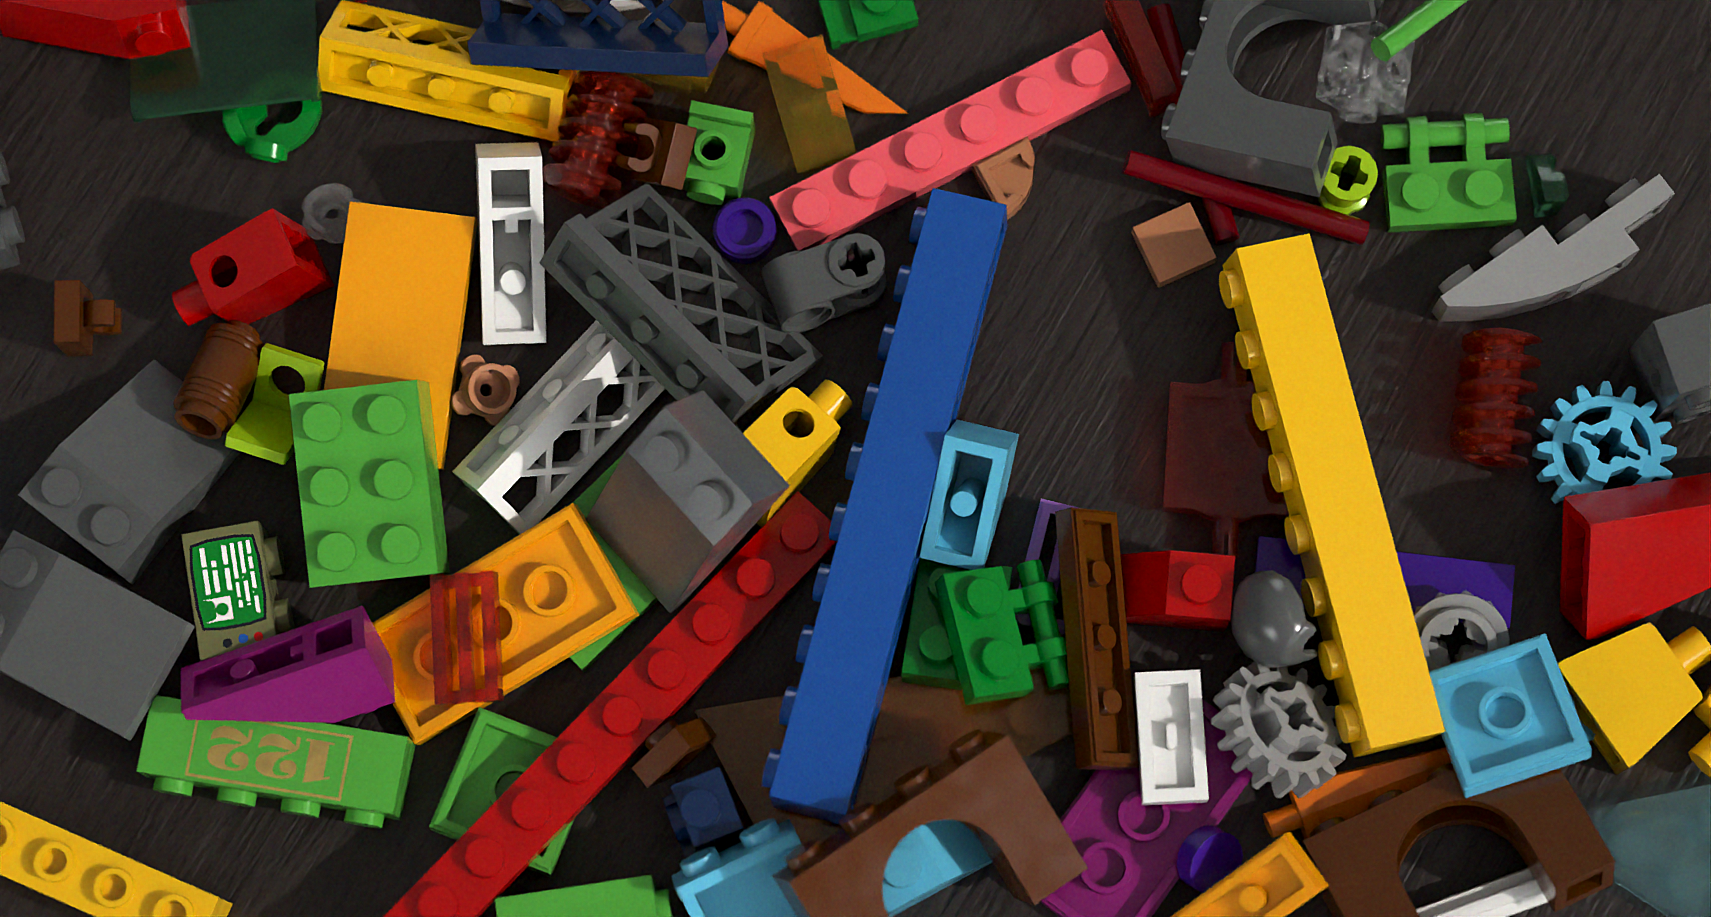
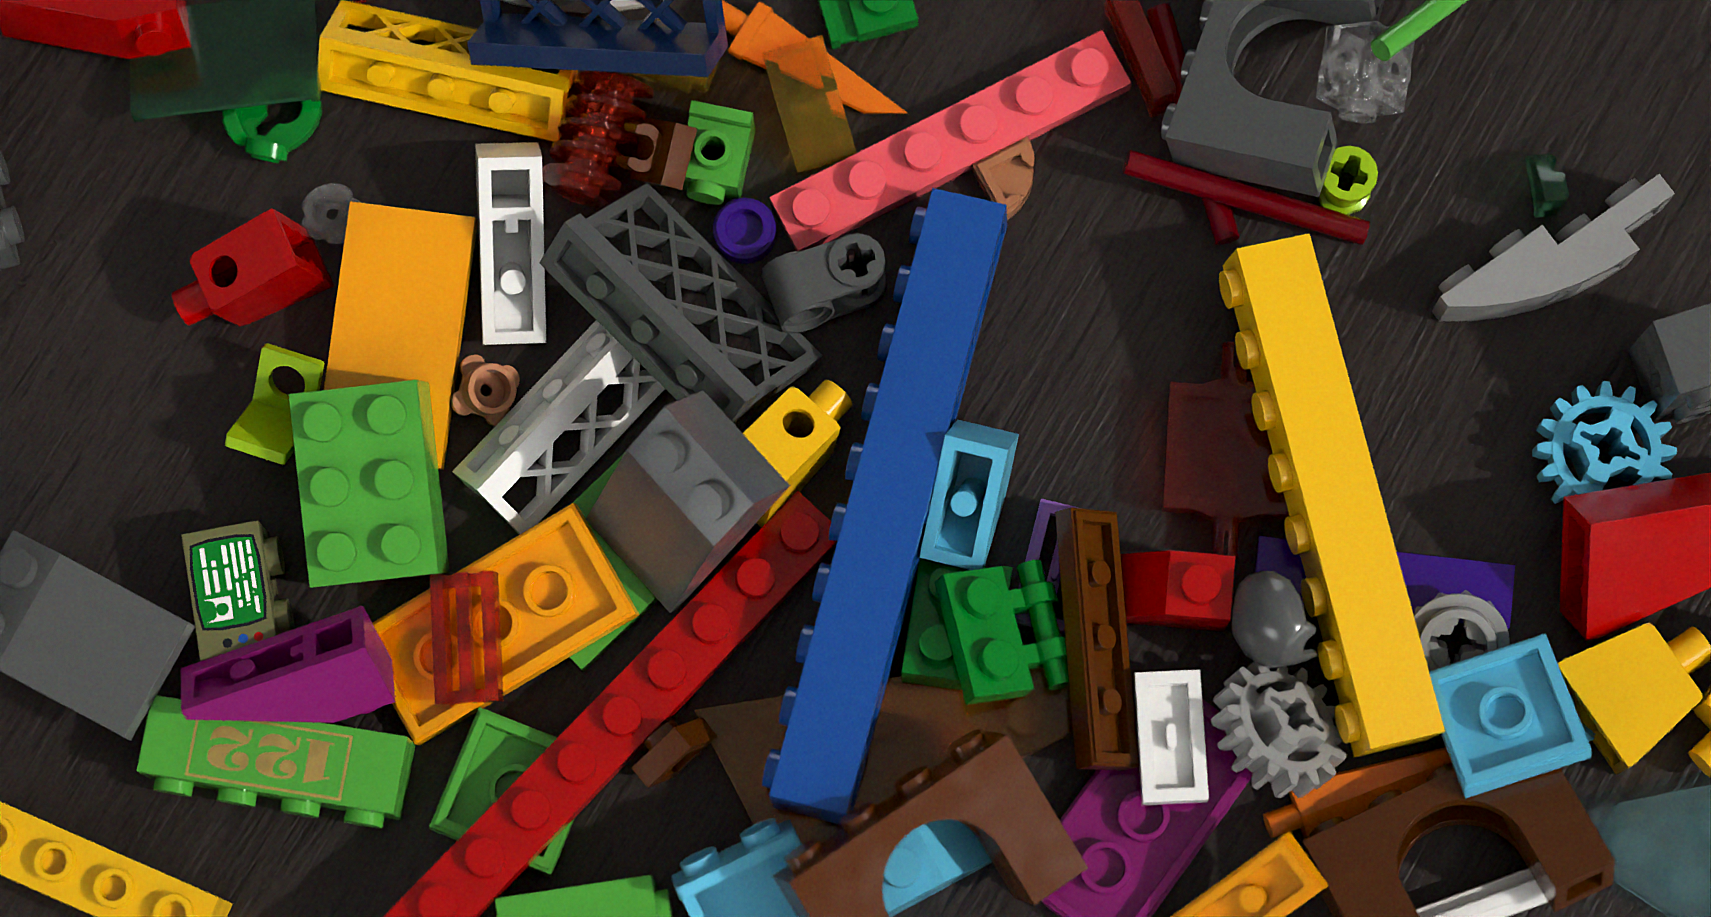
dark grey slope [18,359,241,585] -> none
reddish brown tile [54,280,122,357] -> none
reddish brown head [173,320,264,439] -> none
dark blue brick [662,767,744,858] -> none
nougat tile [1131,202,1217,288] -> none
dark purple tile [1177,825,1242,893] -> none
bright green plate [1380,113,1517,233] -> none
clear red piece [1448,328,1543,469] -> none

